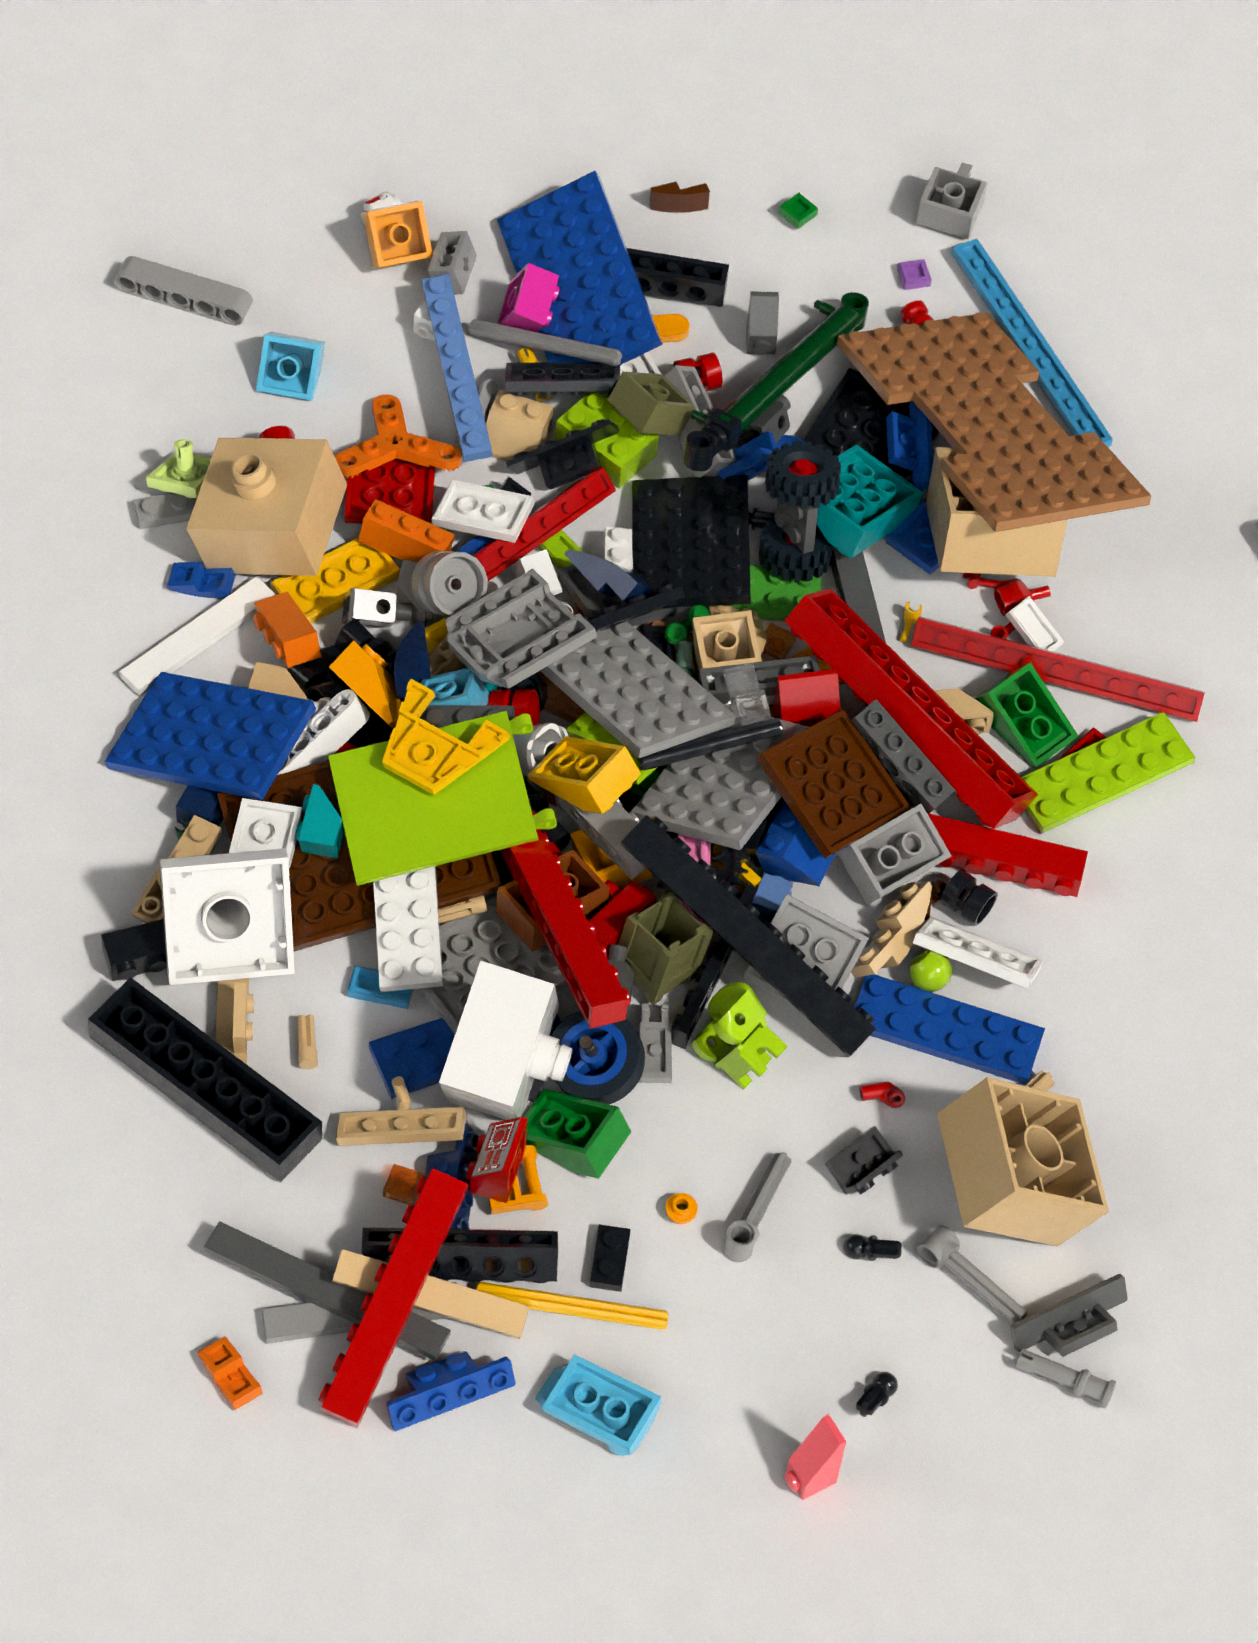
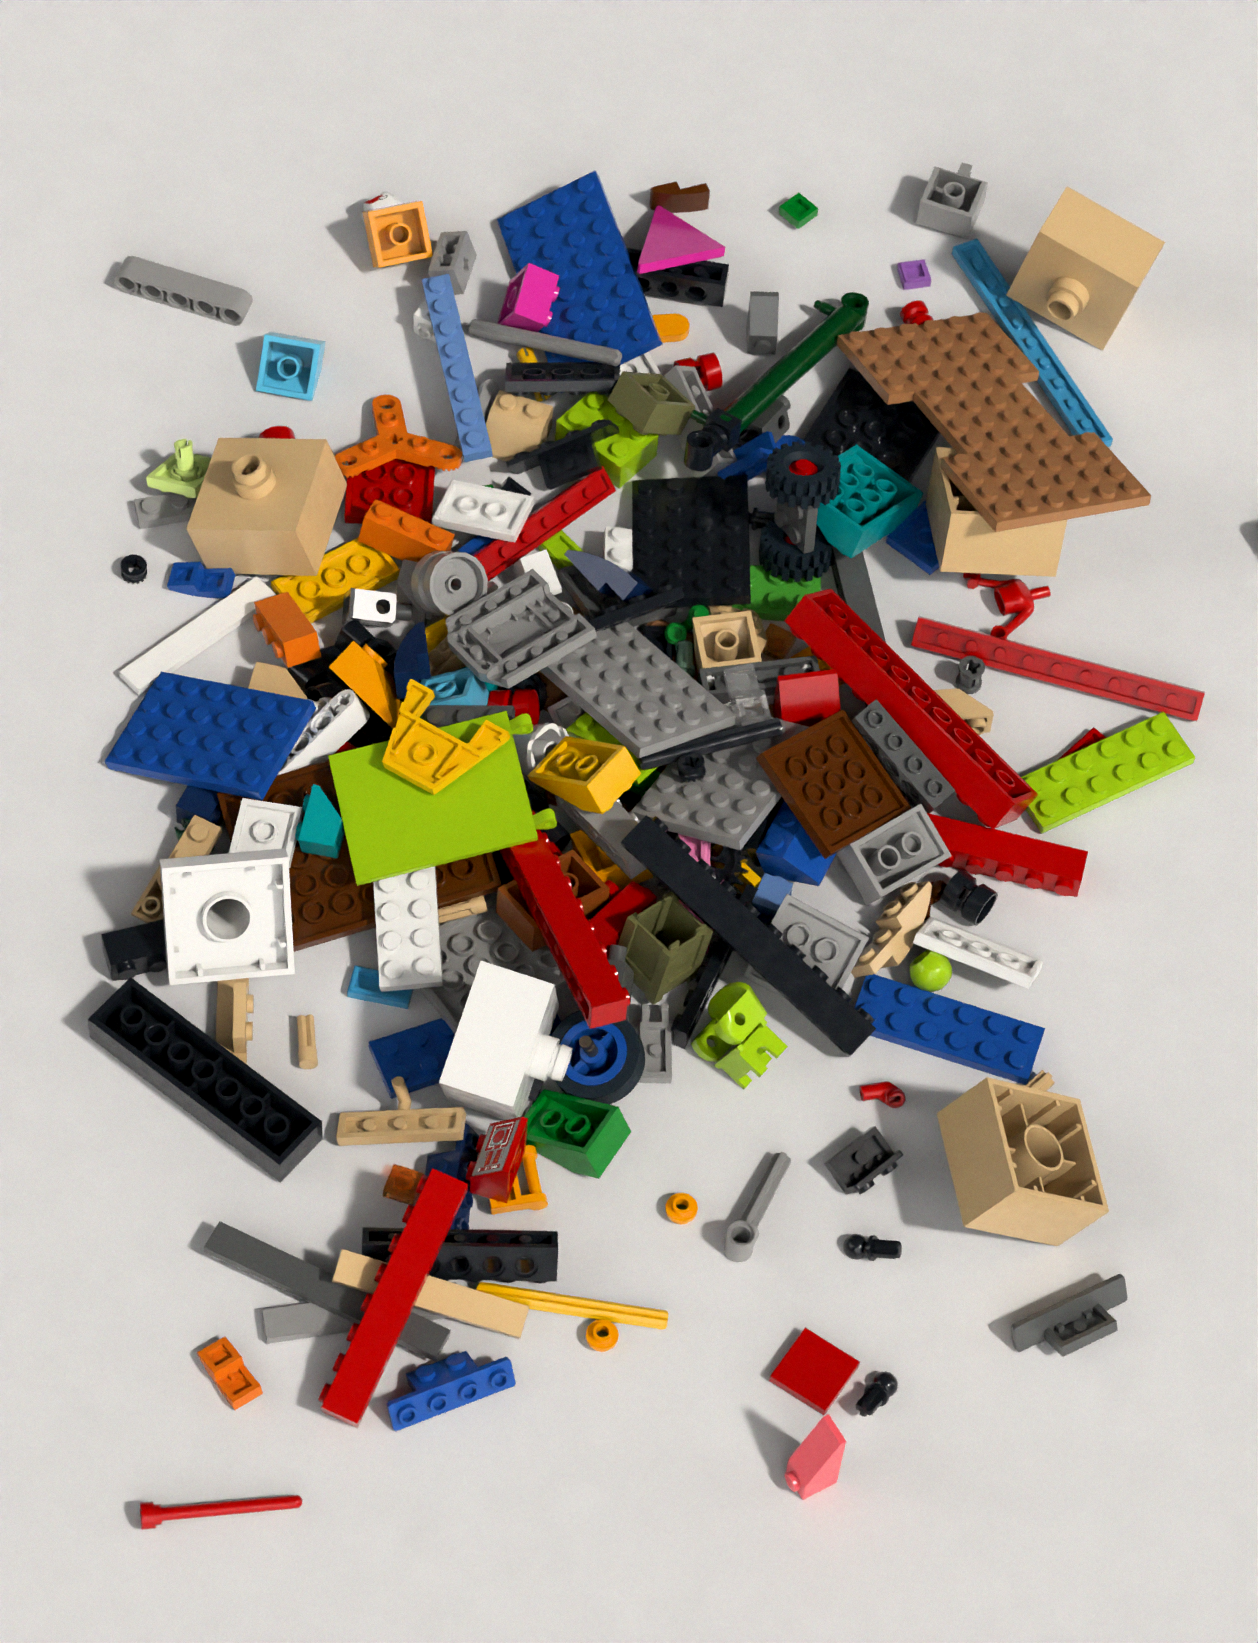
medium azure slope [535,1354,661,1456] -> none
black plate [589,1224,631,1292] -> none
blue bracket [886,401,934,492] -> none
yellow hand [900,602,922,643] -> none
light grey axle [917,1225,1027,1324] -> none
green slope [974,662,1079,769] -> none
white tile [1005,596,1065,652] -> none
light grey pin [1015,1348,1116,1409] -> none
none -> black bush [120,554,147,584]
none -> red piece [140,1495,303,1530]
none -> white tile [547,697,585,729]
none -> light orange plate [586,1319,619,1352]
none -> dark pink tile [637,206,725,274]
none -> black bush [677,753,706,782]
none -> red tile [769,1328,860,1415]
none -> dark grey bush [955,656,985,694]
none -> tan brick [1006,186,1165,351]

